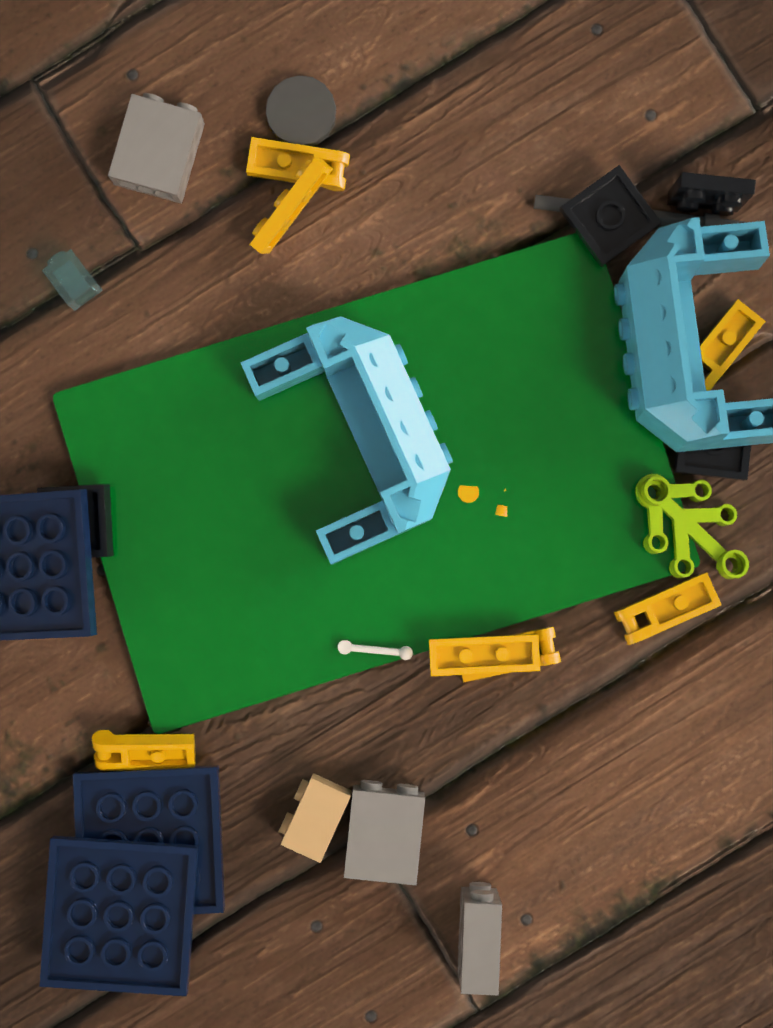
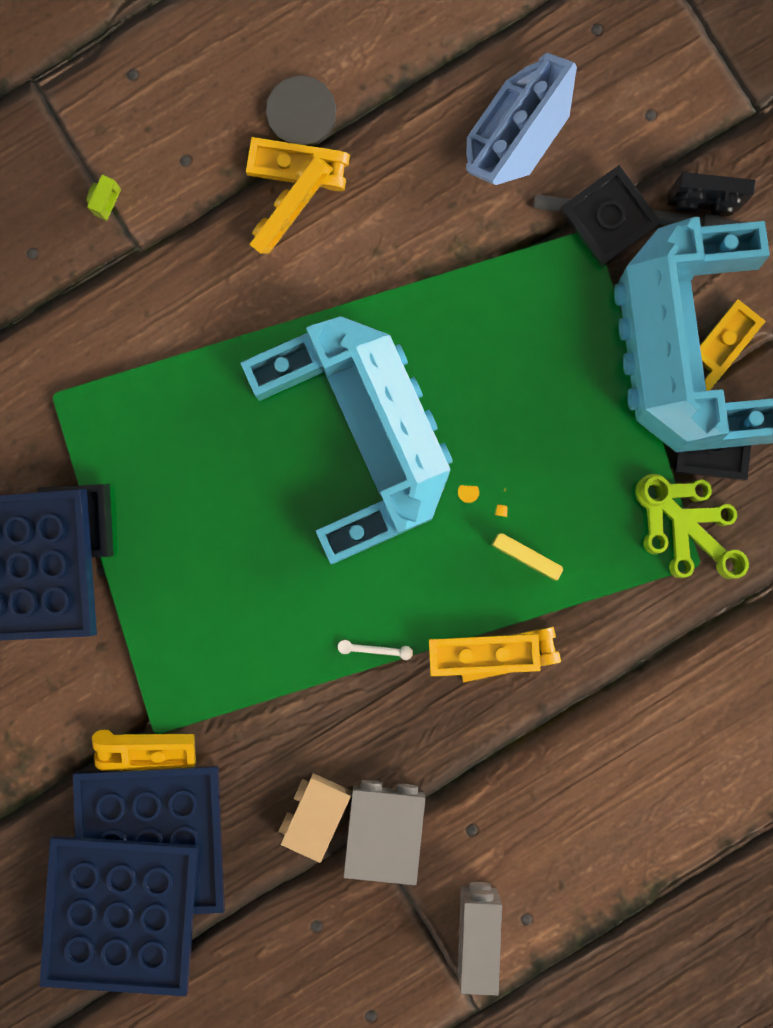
clear light blue brick [42,249,103,311] -> none
light grey brick [108,93,205,204] -> none
yellow plate [614,572,721,645] -> none
none -> lime plate [87,175,121,221]
none -> light blue wedge [466,53,577,185]
none -> light yellow tile [491,533,564,580]

